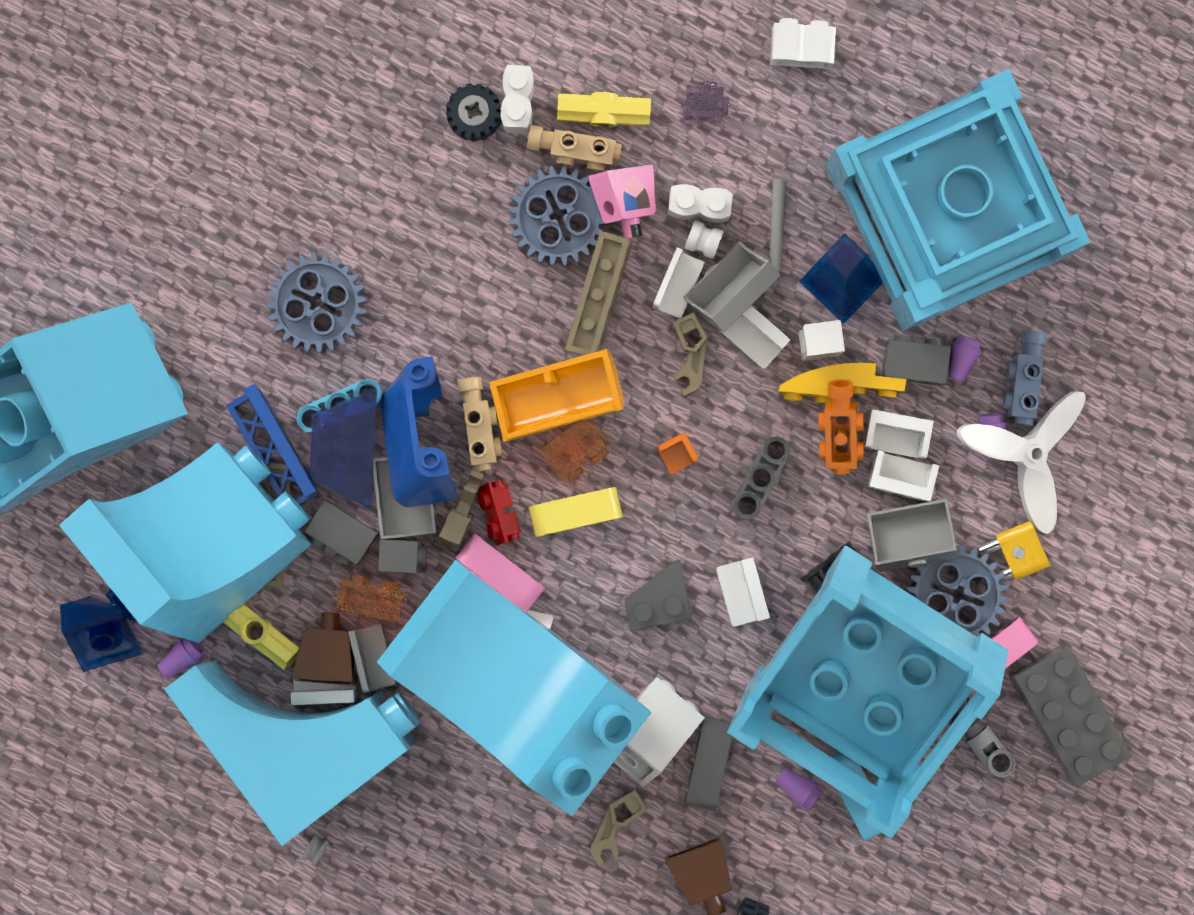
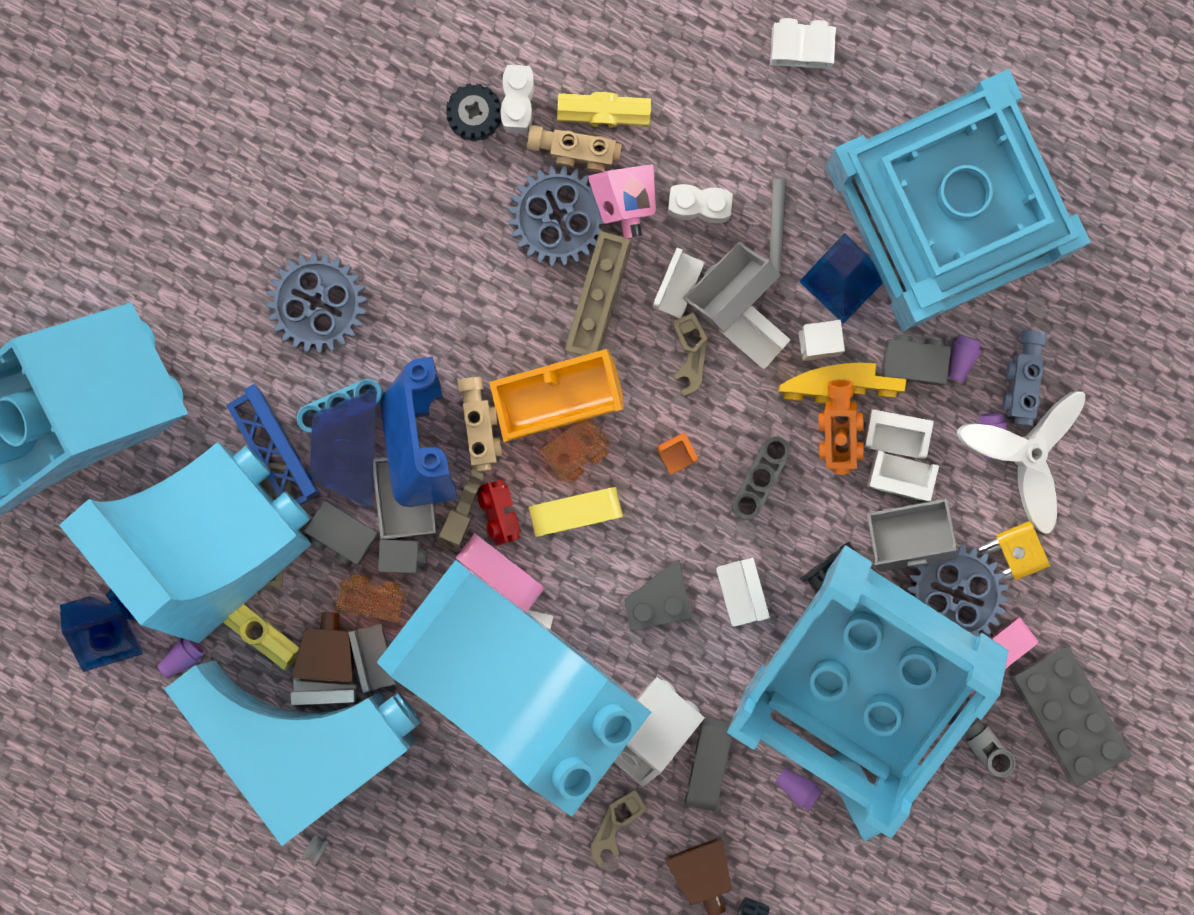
clear purple brick [684,81,729,123] -> none
white wheel [684,220,724,259] -> none

